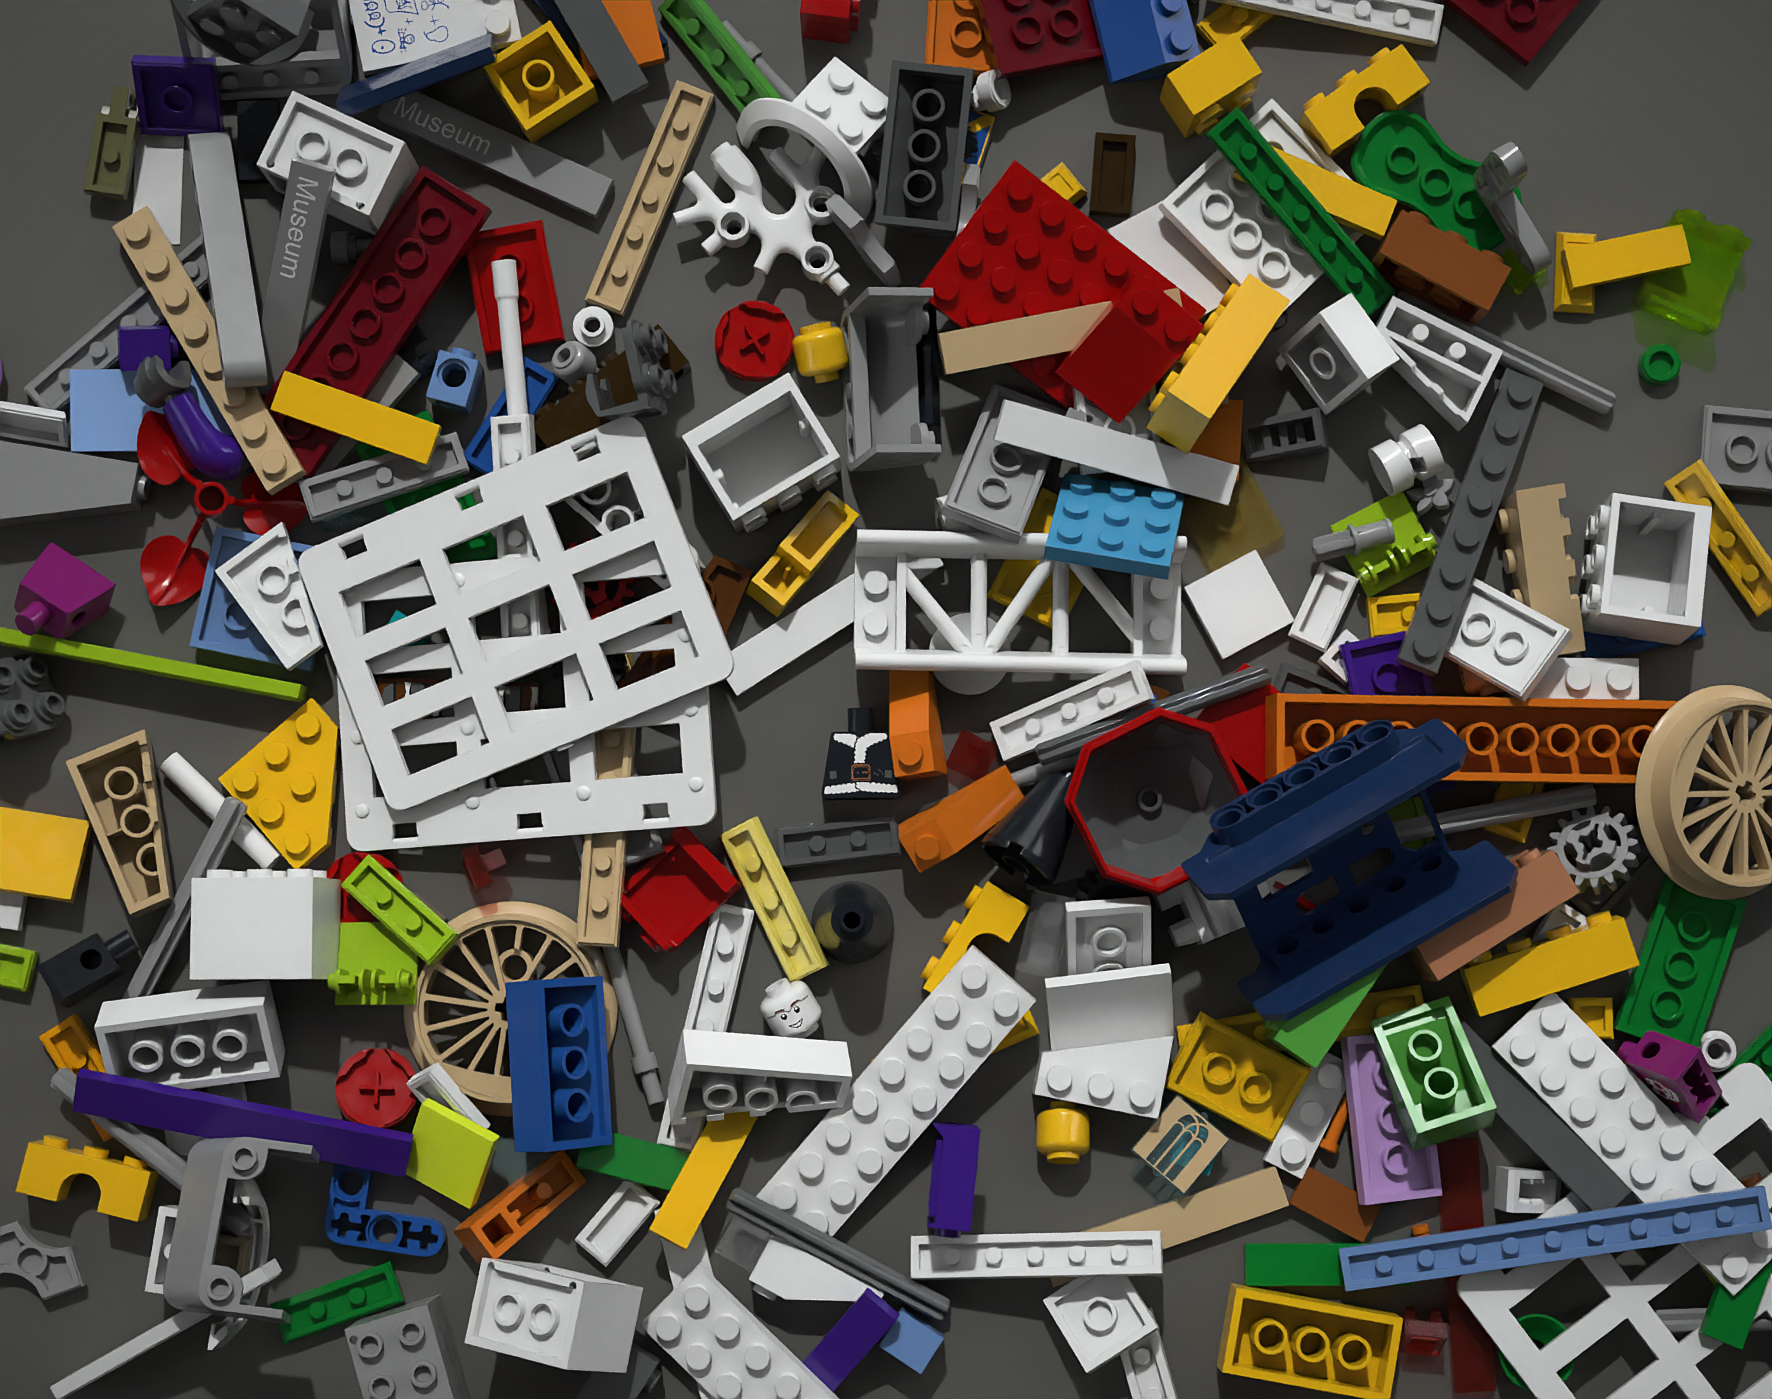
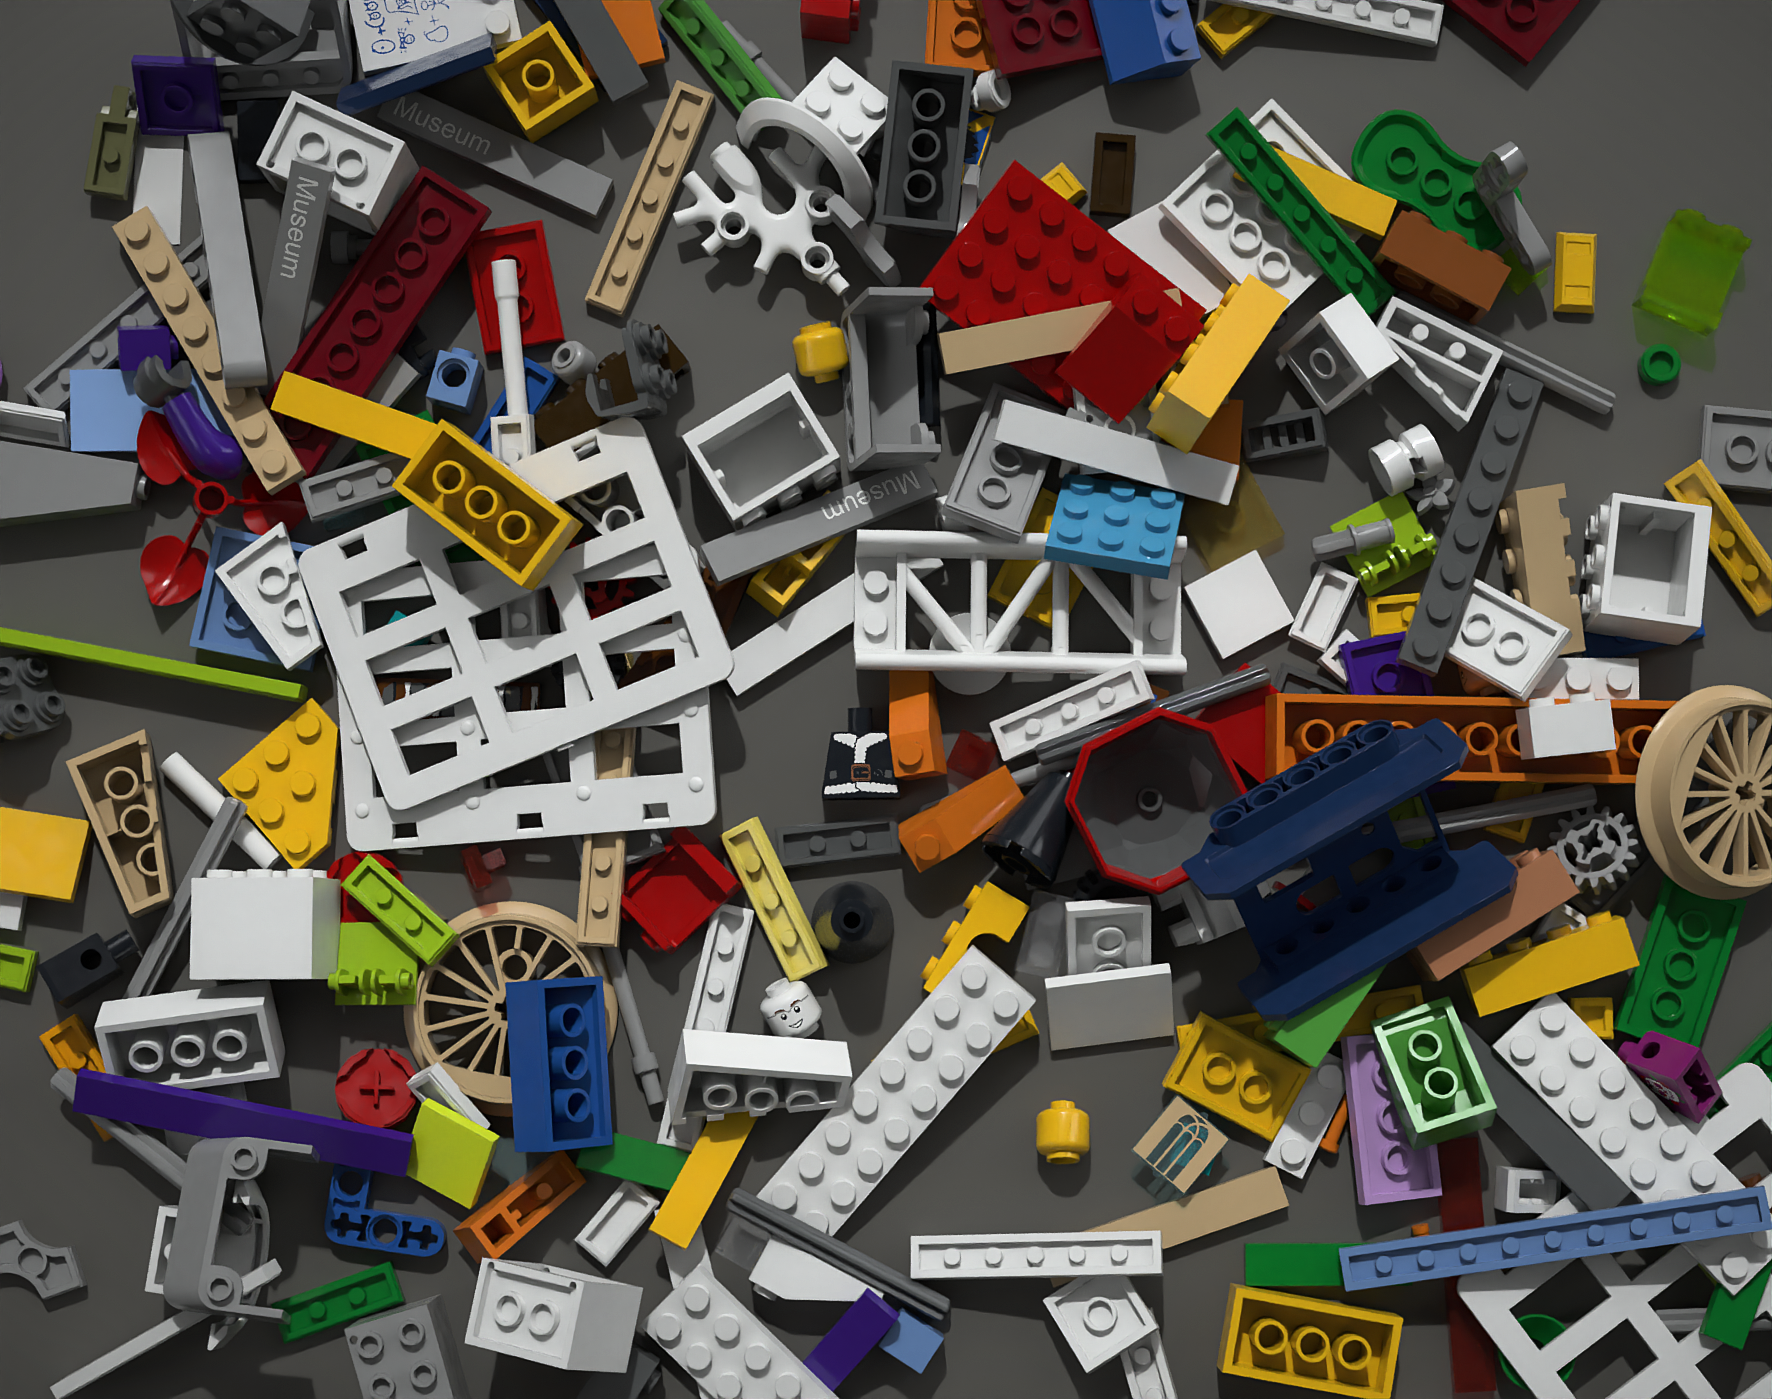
magenta torso [14,542,116,639] -> none
yellow arch [15,1135,159,1222] -> none
dark tan tile [214,1231,254,1277] -> none
white plate [573,306,614,348] -> none
red tile [714,300,795,382] -> none
dark purple window [926,1121,981,1238] -> none
white wedge [1032,1036,1174,1119] -> none
yellow brick [1159,32,1262,138] -> none
dark orange tile [1288,1166,1382,1243] -> none
yellow arch [1298,44,1430,158] -> none
clear red tile [1398,1306,1447,1356] -> none
yellow tile [1561,224,1692,291] -> none
white plate [1698,1030,1736,1072] -> none
none -> yellow brick [392,419,584,591]
none -> light grey tile [699,464,938,586]
none -> white brick [1516,693,1616,760]

